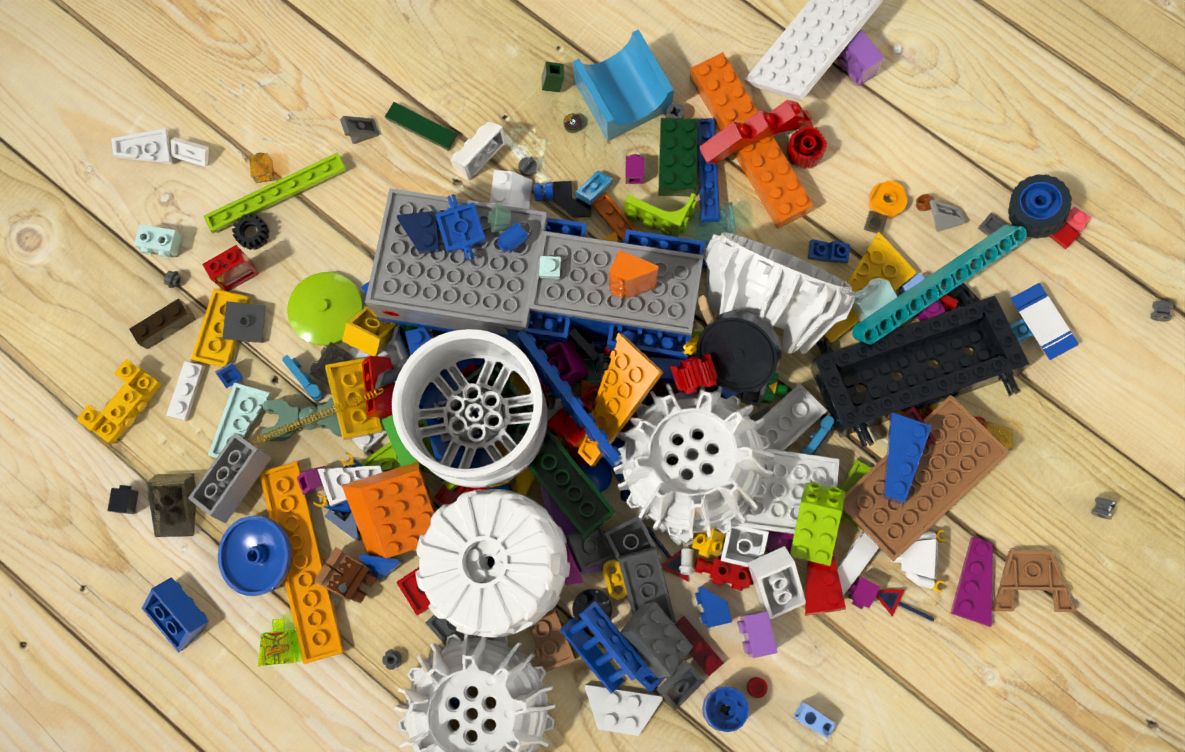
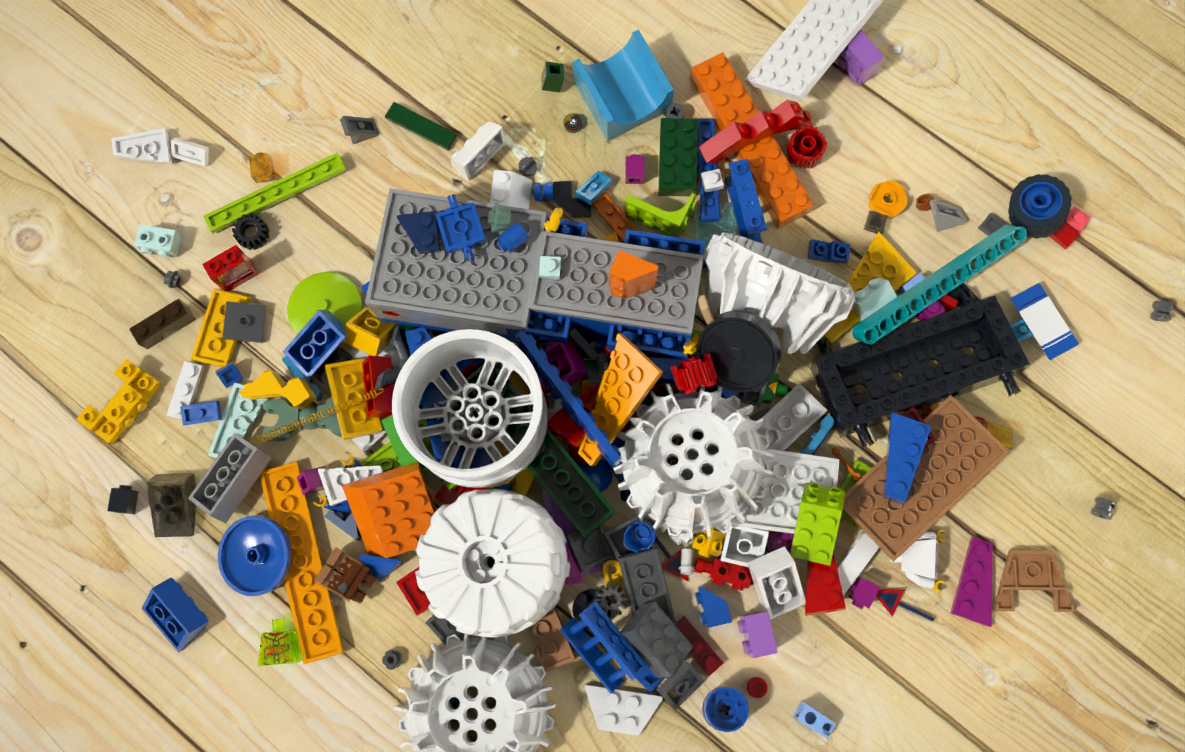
none -> plate [180,401,222,426]
none -> yellow arch [239,370,317,410]
none -> blue slope [283,310,347,379]
none -> yellow arm [544,208,563,232]
none -> dark grey gear [594,582,628,617]
none -> blue hair [624,520,656,553]
none -> white plate [701,169,724,193]
none -> blue fence [725,159,767,243]
none -> orange hinge [832,448,861,481]

